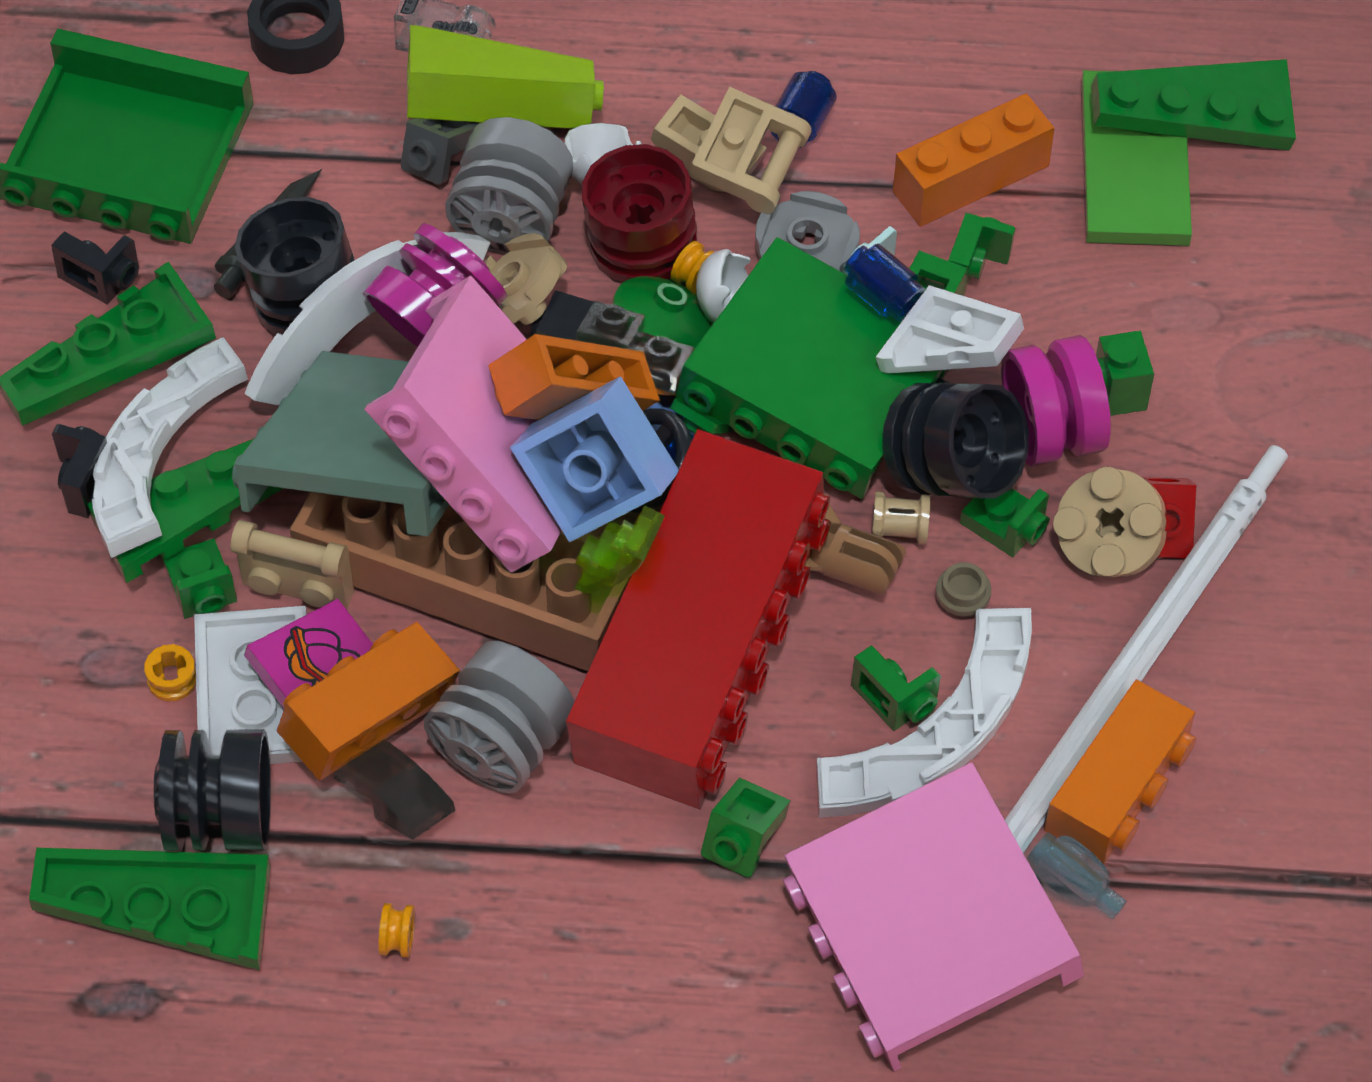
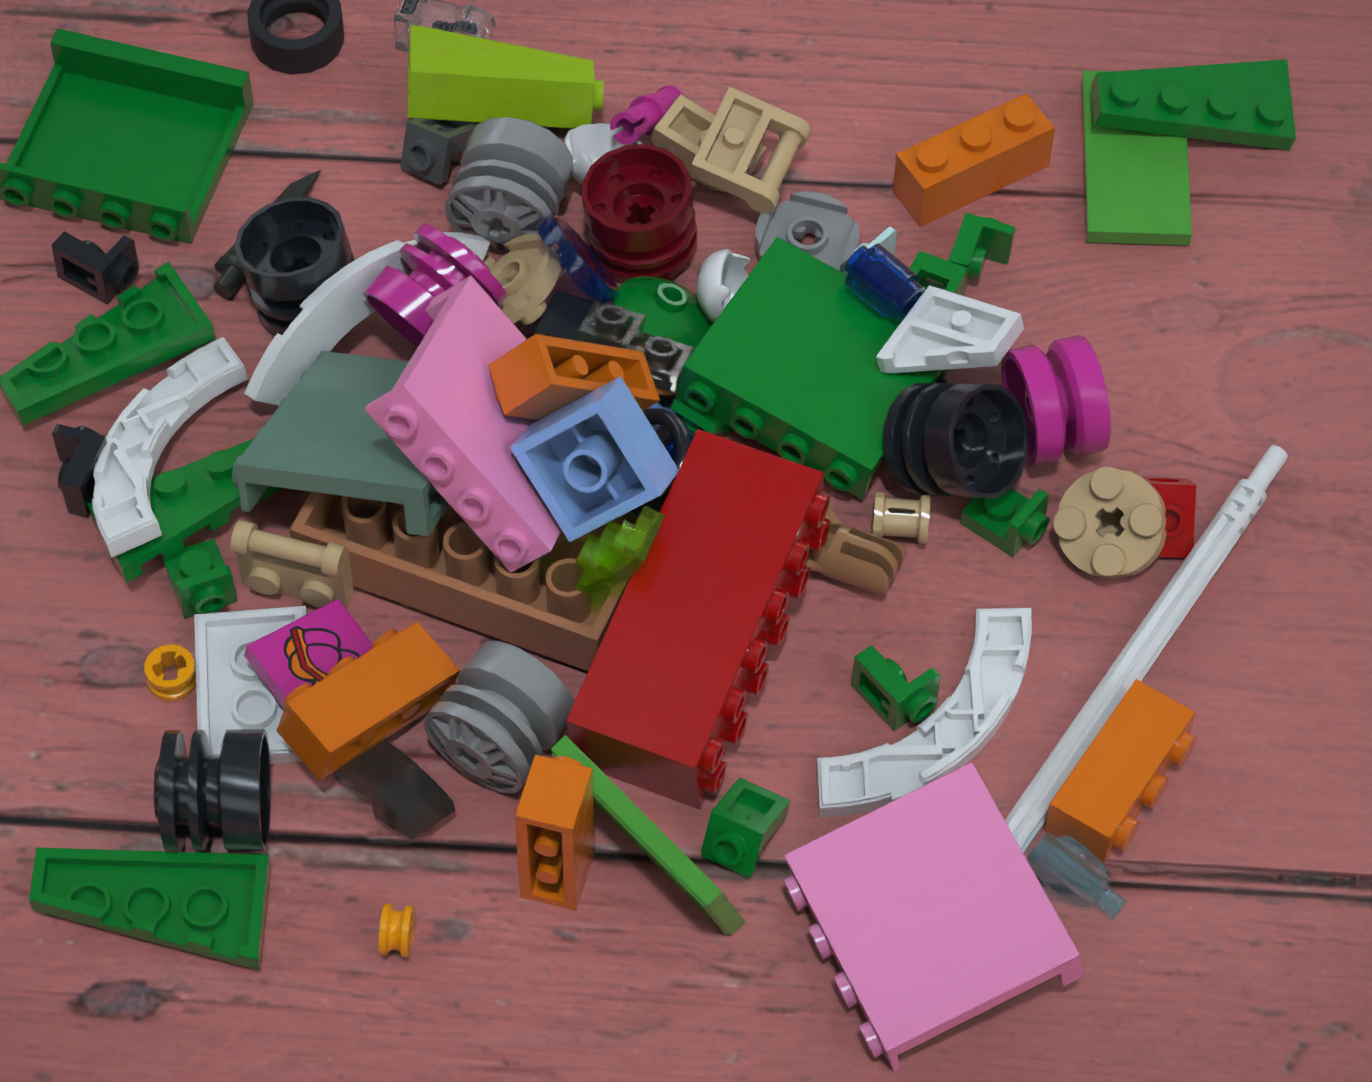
light orange bush [671,241,714,294] -> none
clear blue brick [771,71,837,148] -> none
dark tan plate [936,562,992,616] -> none
green brick [1096,330,1154,416] -> none
none -> orange brick [515,754,595,911]
none -> clear blue tile [537,212,620,305]
none -> bright green tile [551,735,745,936]
none -> dark pink pin [610,85,683,145]

